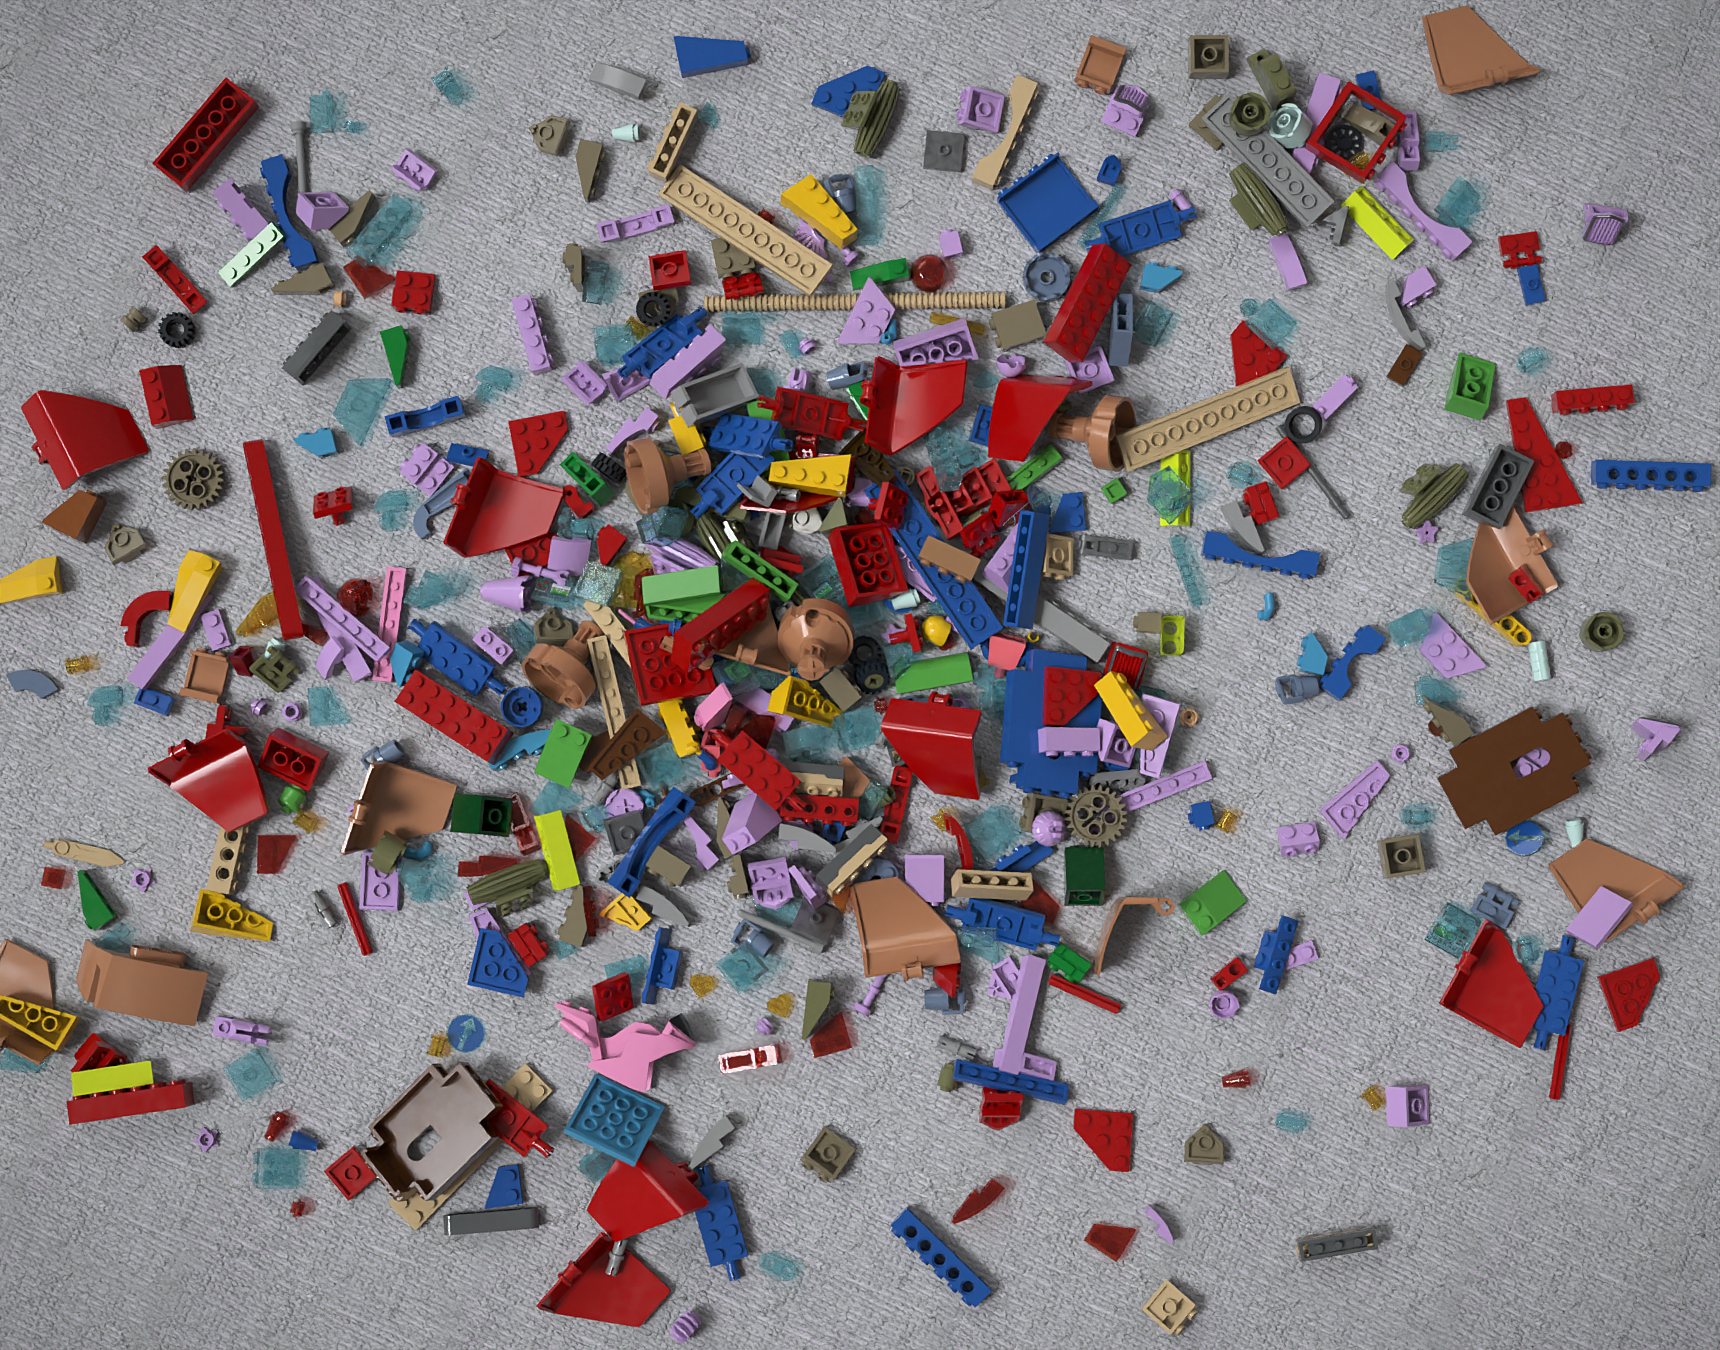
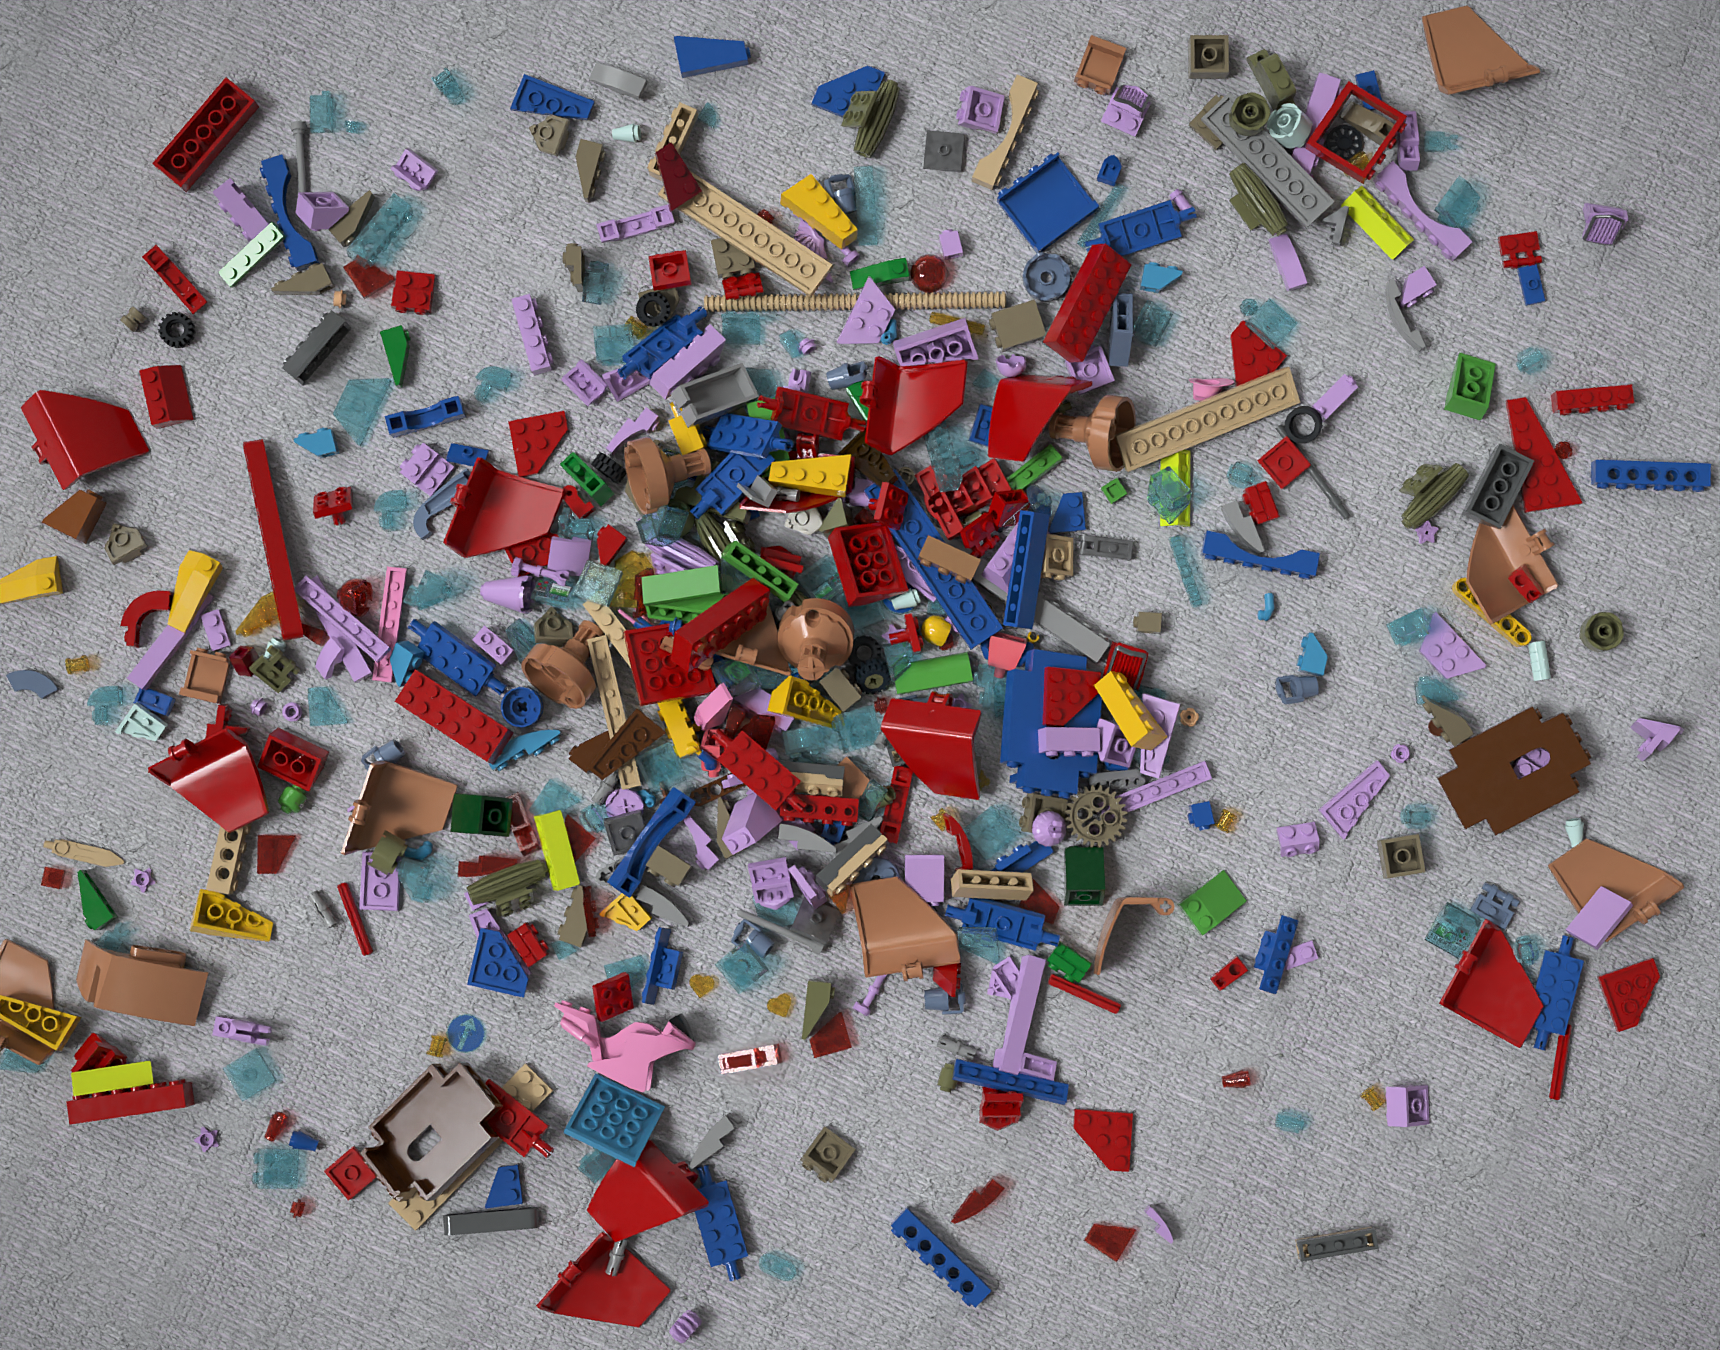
dark tan gear [161,448,225,511] -> none
clear yellow bush [292,810,318,834] -> none
bright green slope [534,719,594,788] -> none
dark tan plate [727,854,750,900] -> none
lavender plate [756,1018,774,1036] -> none
light grey slope [758,512,787,550] -> none
tan plate [1142,1279,1198,1337] -> none
neon yellow piece [1160,616,1185,656] -> none
dark tan plate [1184,1124,1224,1165] -> none
lavender hair [1209,990,1240,1019] -> none
blue arch [1319,625,1386,701] -> none
reddish brown plate [1386,344,1423,386] -> none
clear light blue wing [1434,538,1474,601] -> none
blue piece [1505,821,1544,857] -> none
none -> light aqua wing [115,702,168,741]
none -> blue wing [510,74,595,120]
none -> dark red wing [654,142,702,212]
none -> bright pink piece [1189,378,1234,401]

